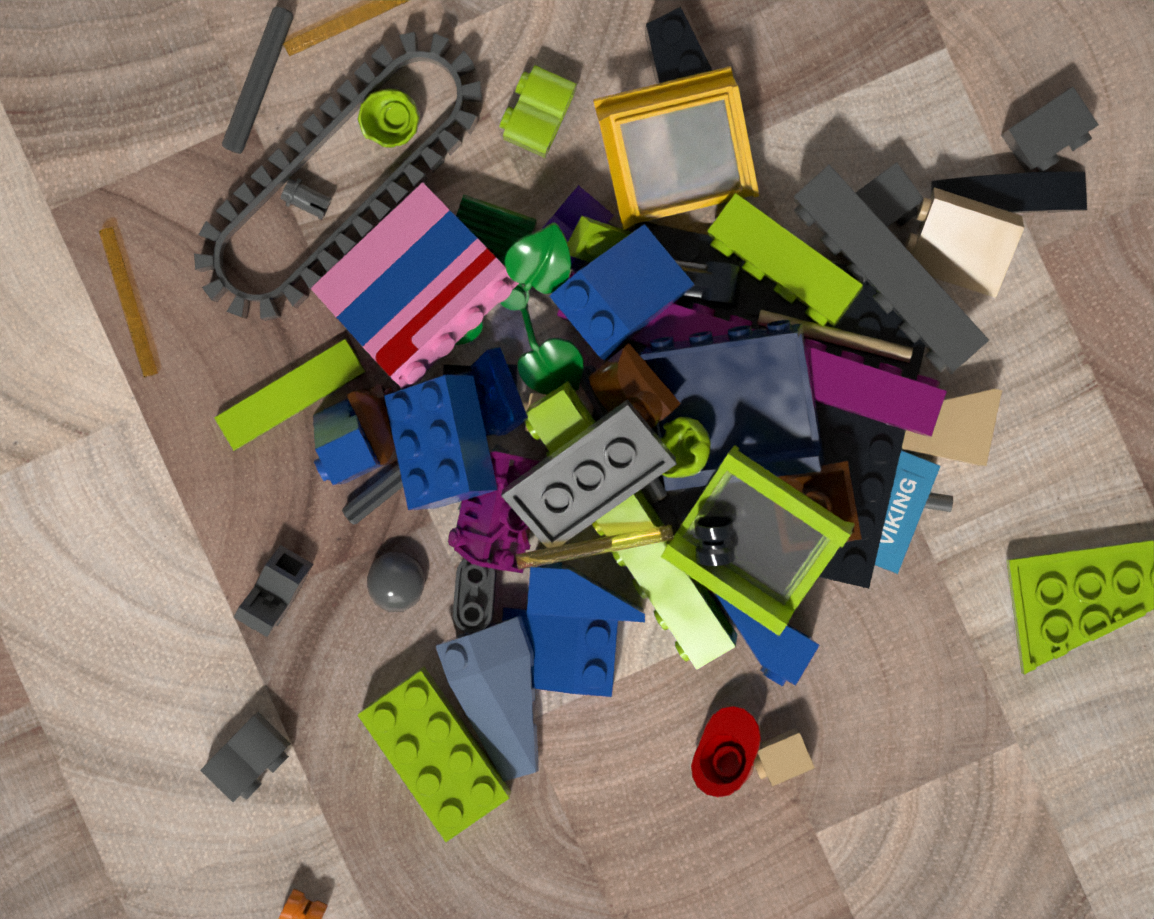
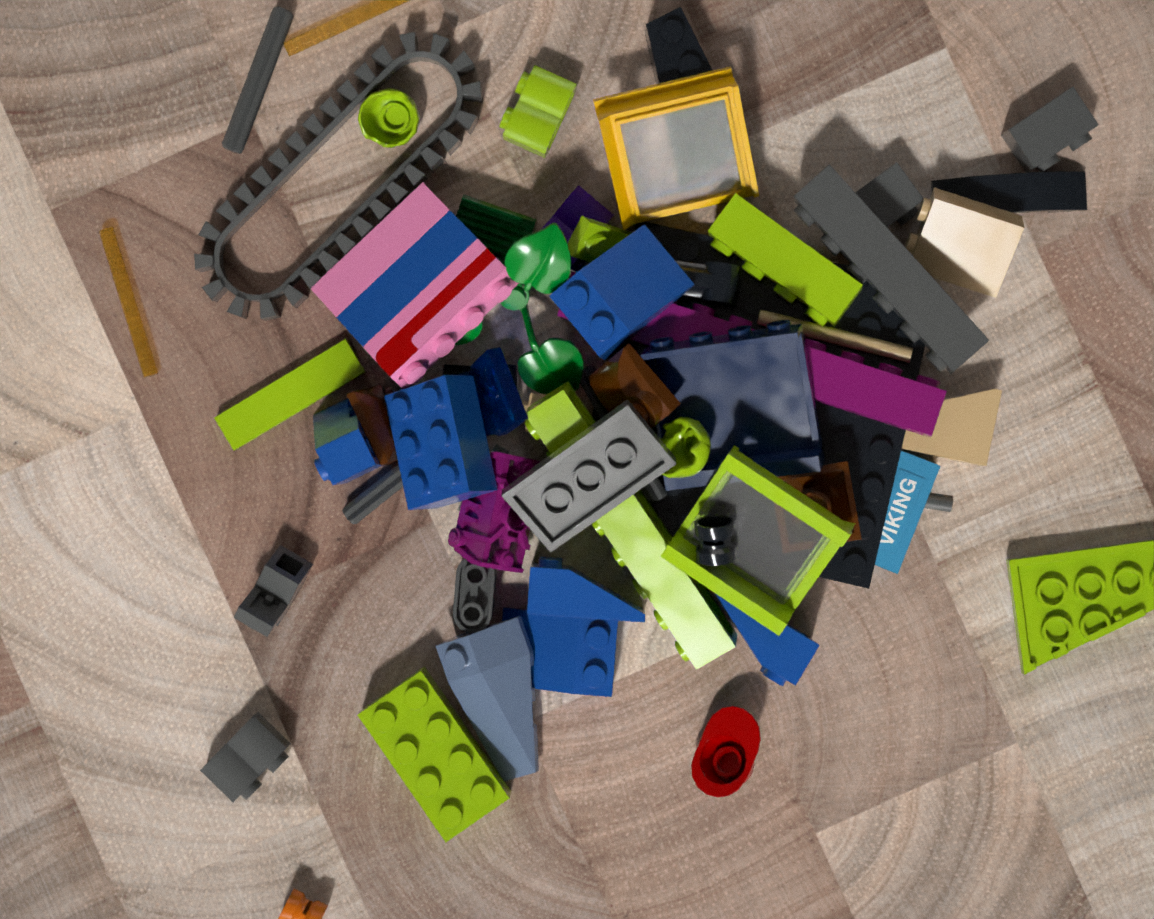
dark grey pin [280,178,332,220] -> none
dark grey hair [367,552,425,612] -> none
clear yellow bar [515,525,674,570] -> none
tan brick [754,728,815,787] -> none

